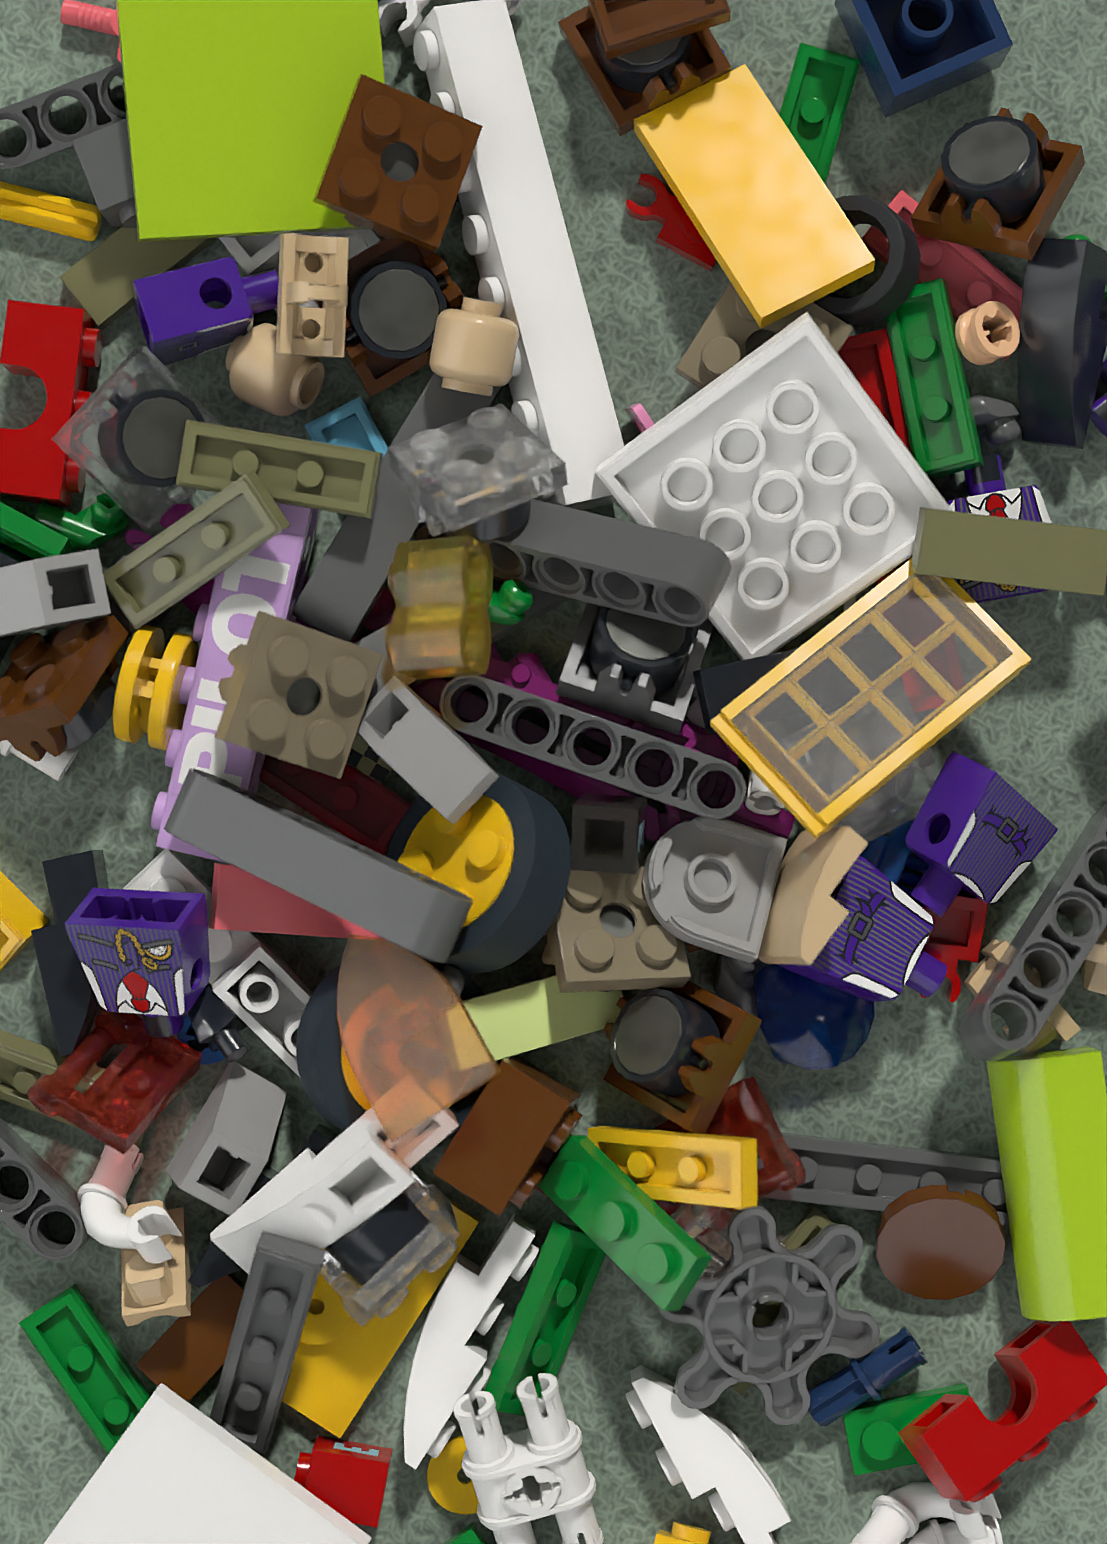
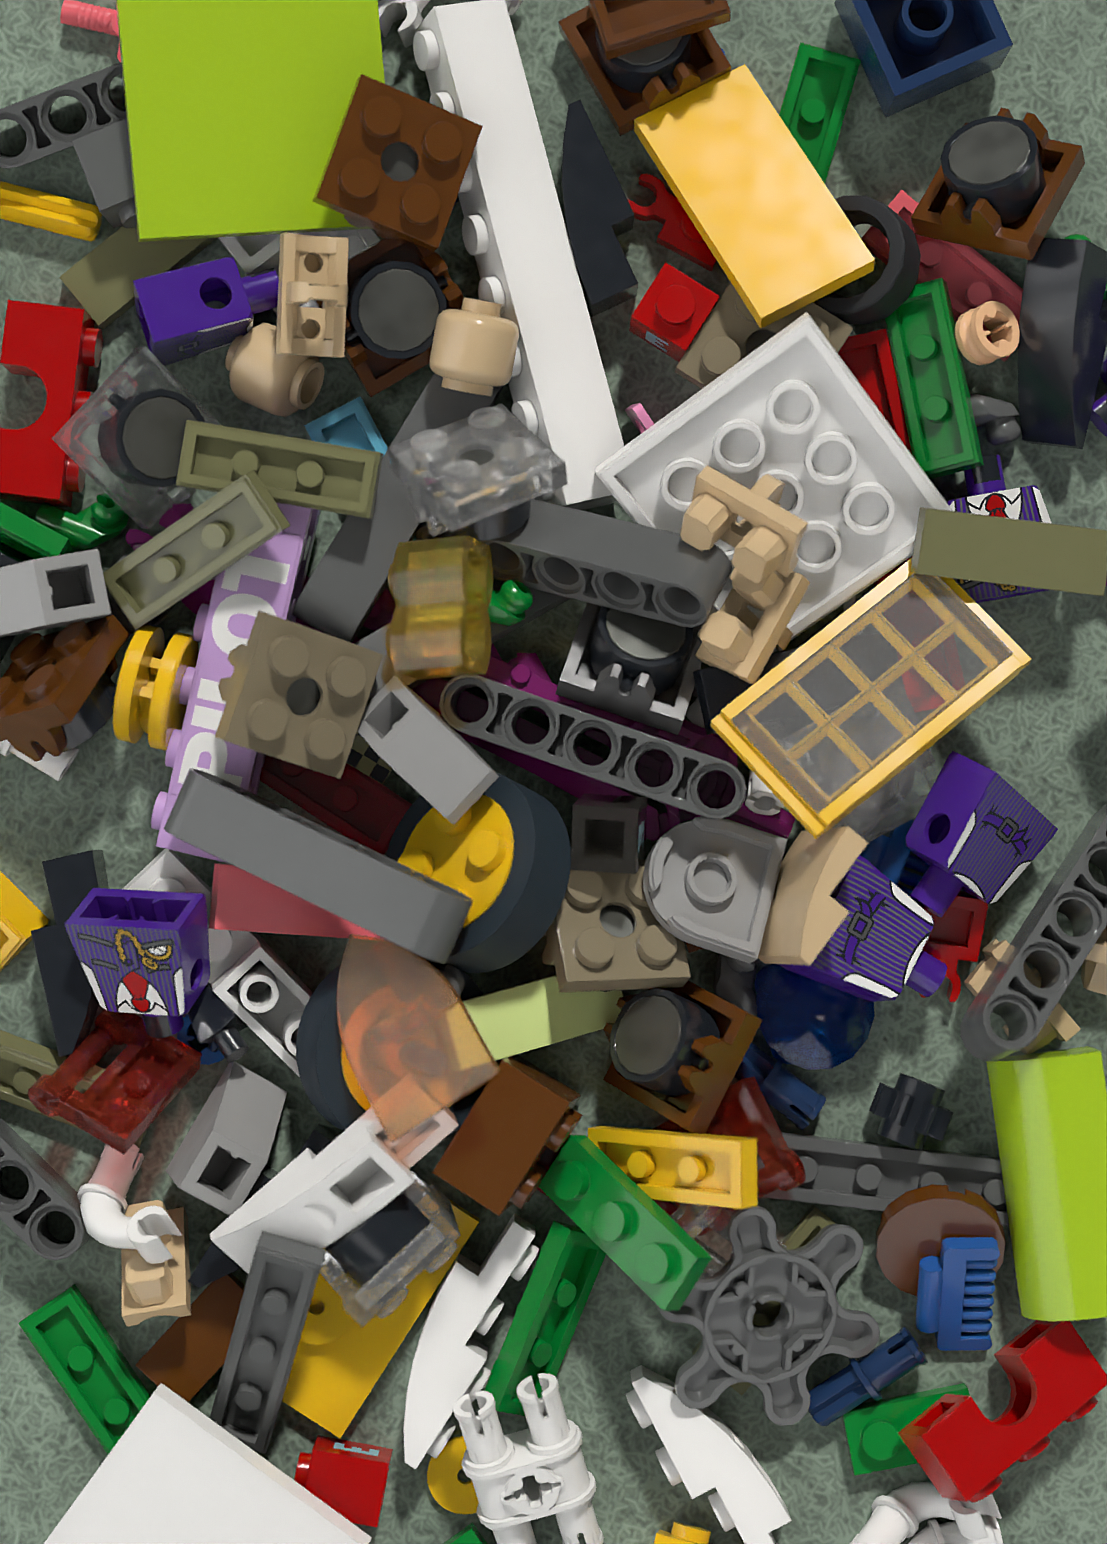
none -> black slope [562,100,638,317]
none -> red brick [629,262,720,362]
none -> tan hips [680,465,808,584]
none -> tan hips [695,568,810,685]
none -> dark blue axle [734,1042,826,1130]
none -> black gear [869,1073,954,1151]
none -> blue piece [915,1237,1000,1351]

